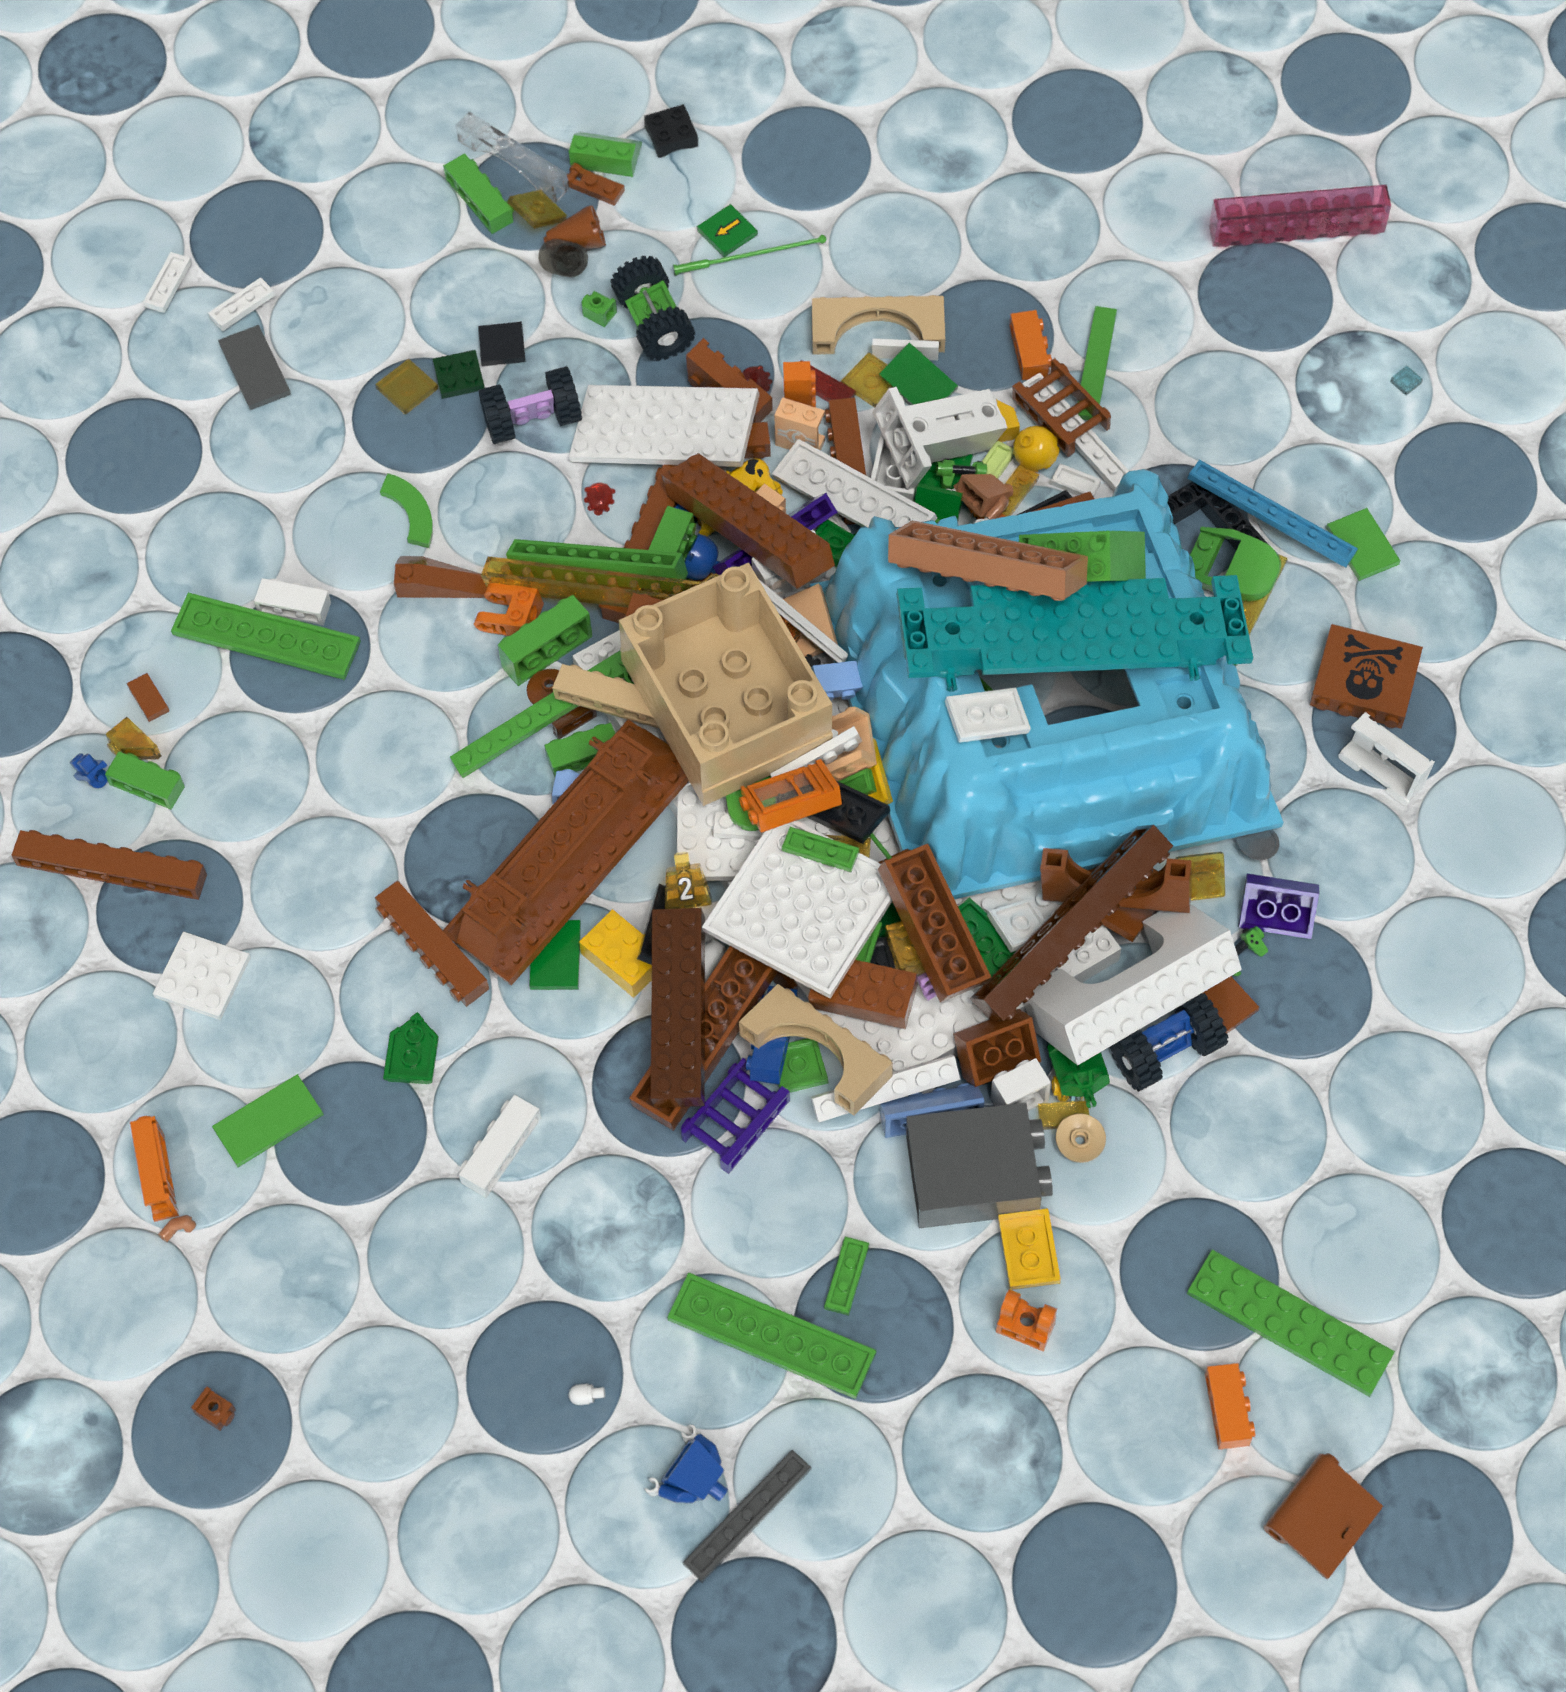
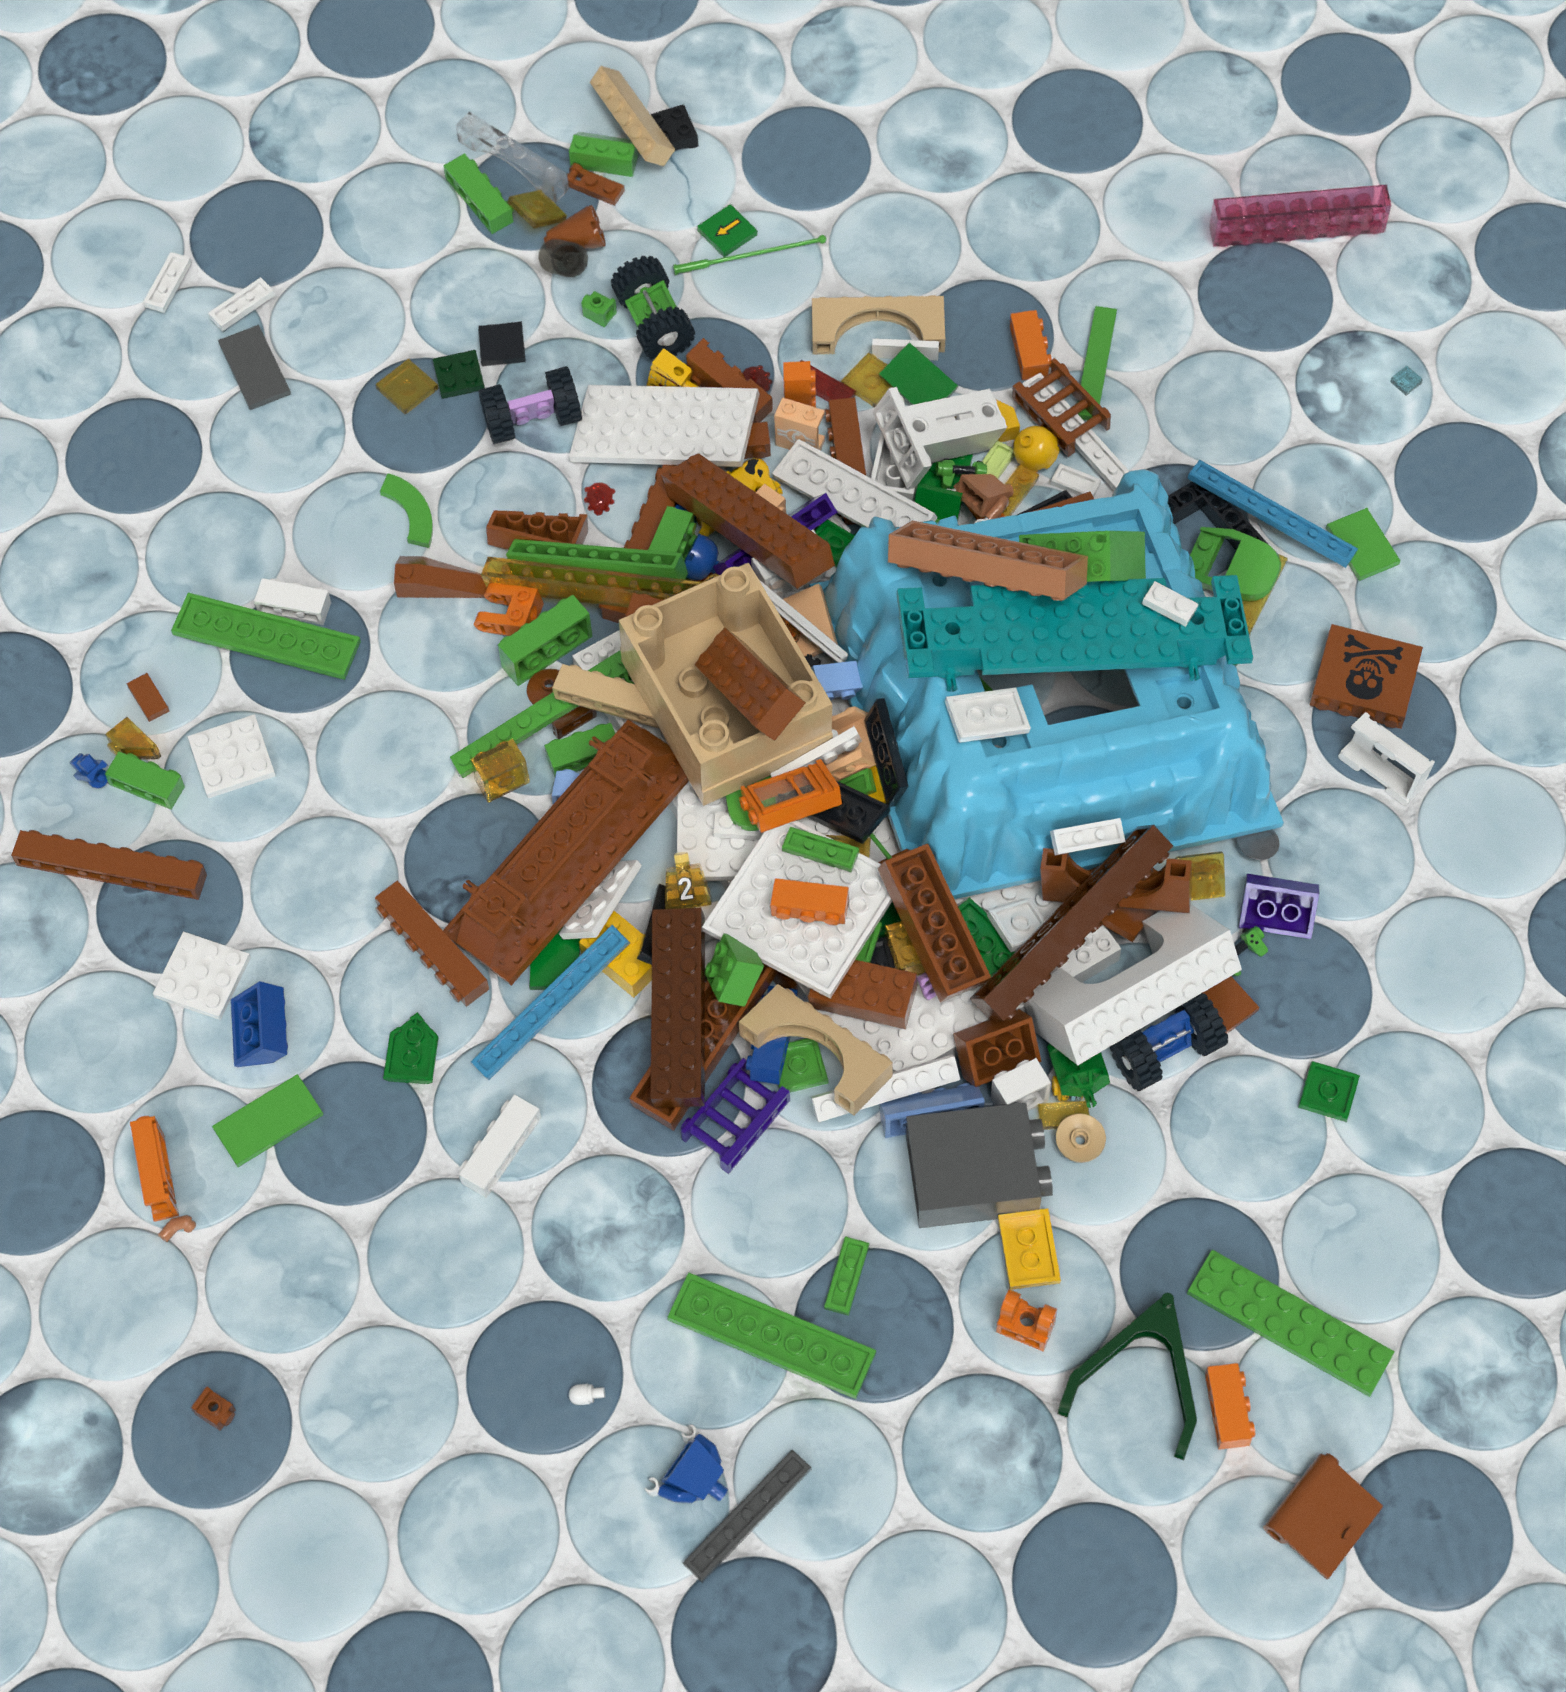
none -> white plate [187,714,276,799]
none -> blue slope [231,981,288,1067]
none -> clear yellow brick [471,739,530,803]
none -> dark azure tile [471,925,630,1080]
none -> dark orange wedge [486,510,588,550]
none -> white piece [559,860,642,939]
none -> tan brick [590,66,675,166]
none -> yellow torso [646,348,699,387]
none -> dark orange brick [694,627,806,741]
none -> bright green slope [705,933,764,1007]
none -> orange brick [770,878,849,925]
none -> black tile [864,698,909,807]
none -> white plate [1050,818,1125,856]
none -> dark green piece [1058,1293,1197,1460]
none -> white plate [1142,581,1199,627]
none -> green tile [1298,1061,1360,1122]

